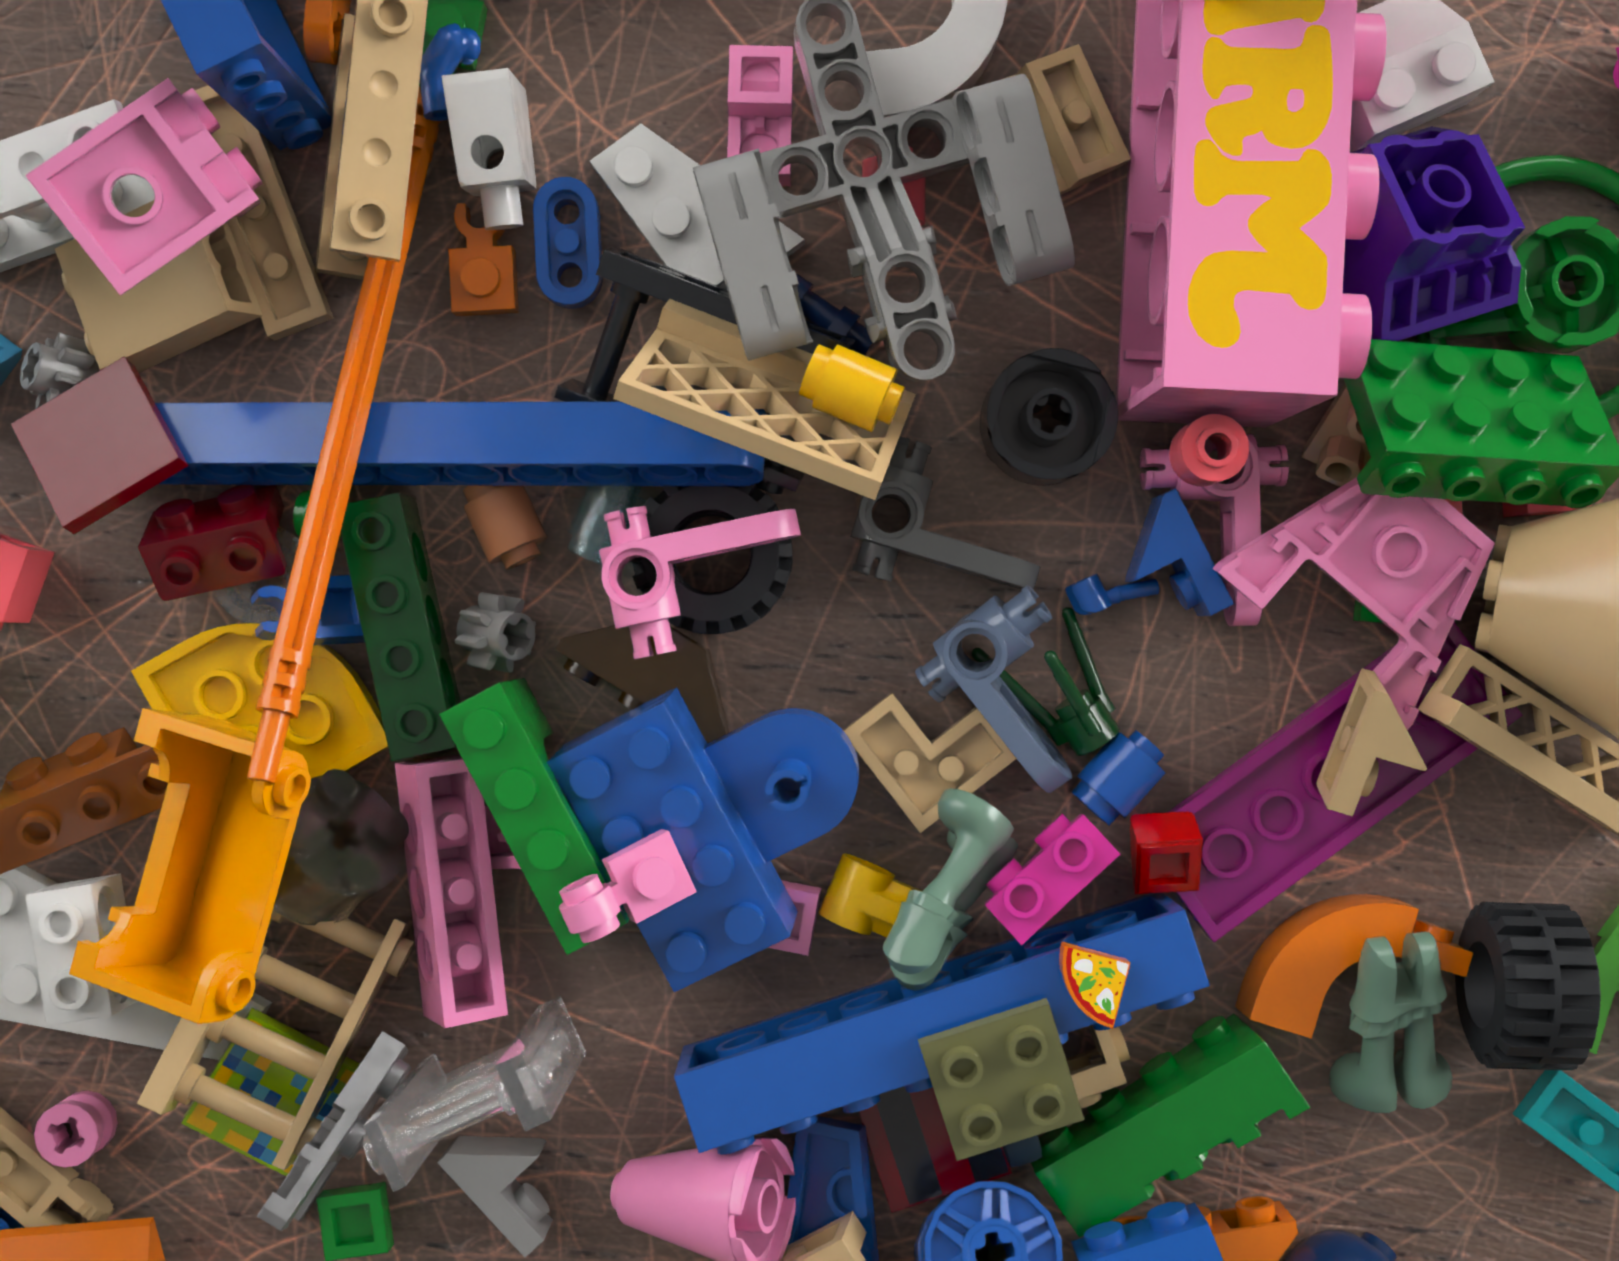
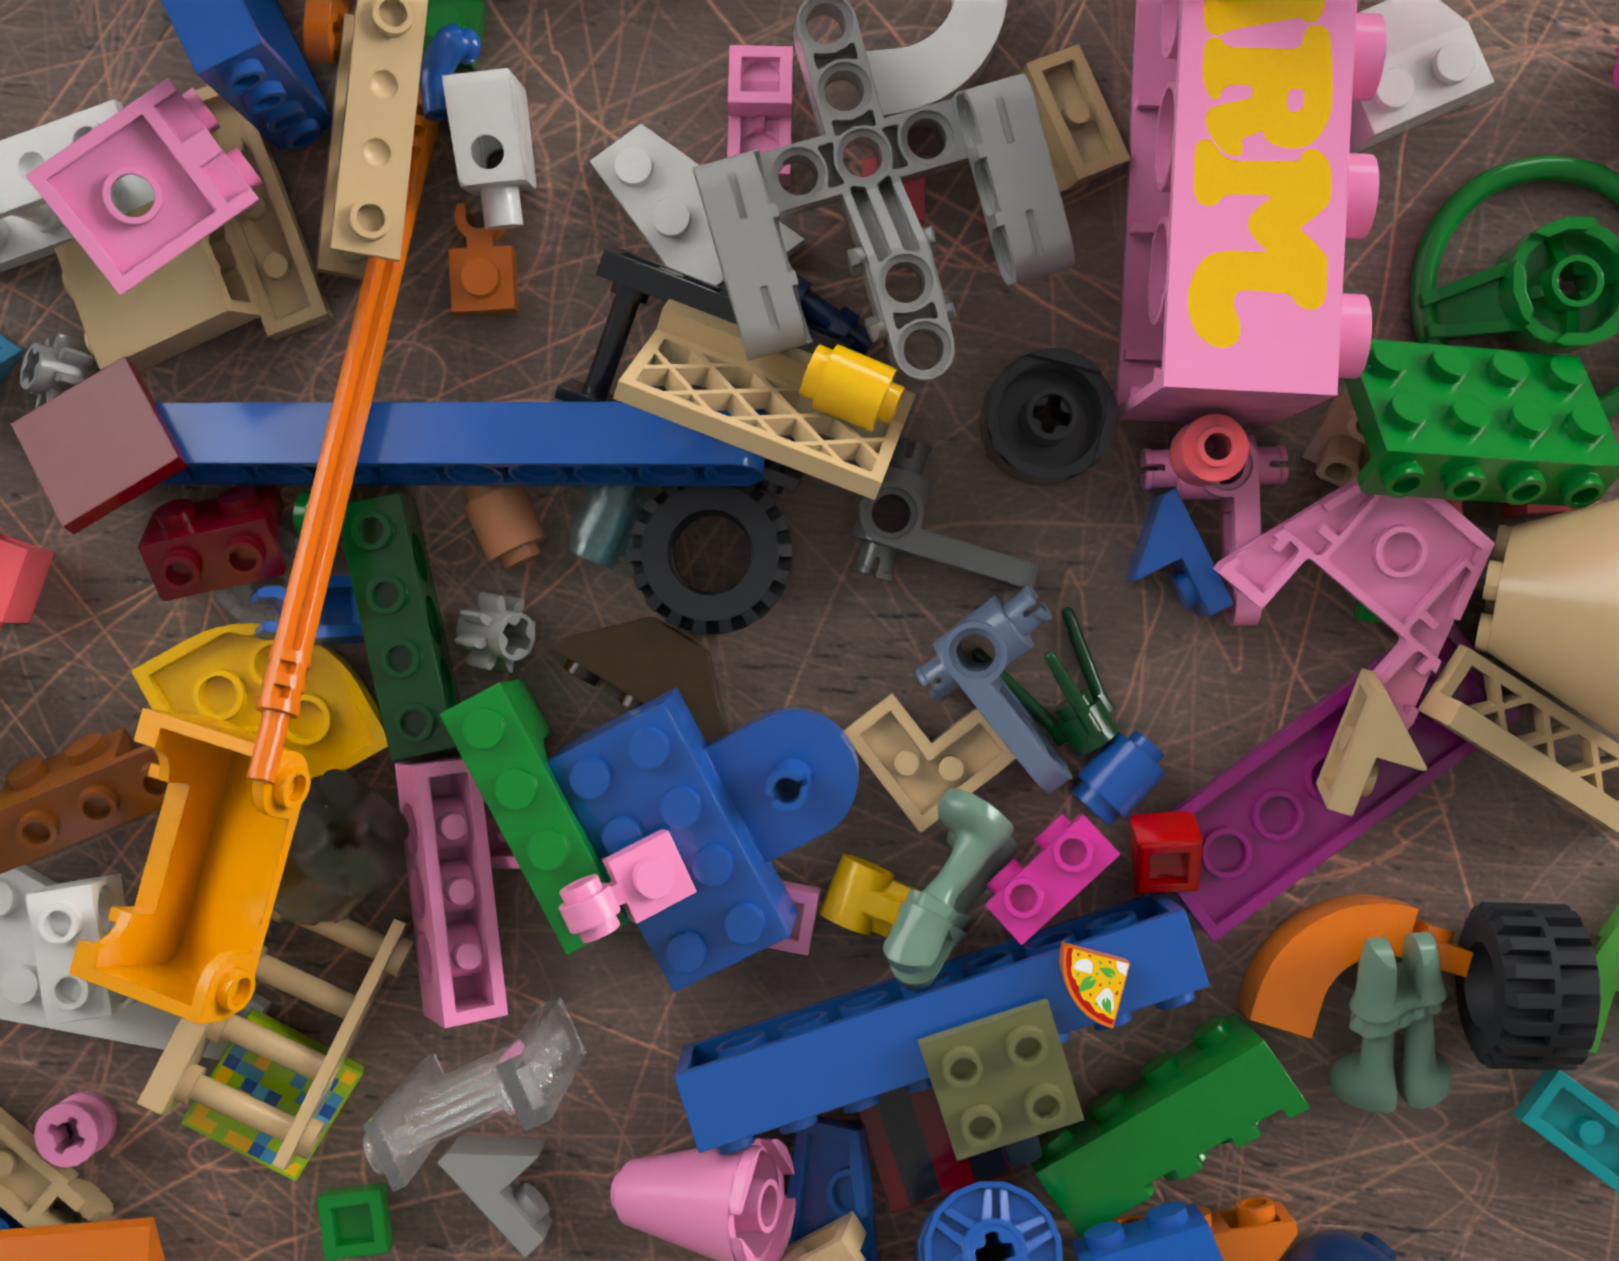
flat silver wing [257,1031,412,1231] -> none
blue plate [533,177,603,309] -> none
bright pink piece [599,506,801,659] -> none
blue hand [1065,573,1159,615] -> none
tan bracket [1066,1025,1130,1109] -> none
dark purple slope [1343,126,1525,341] -> none

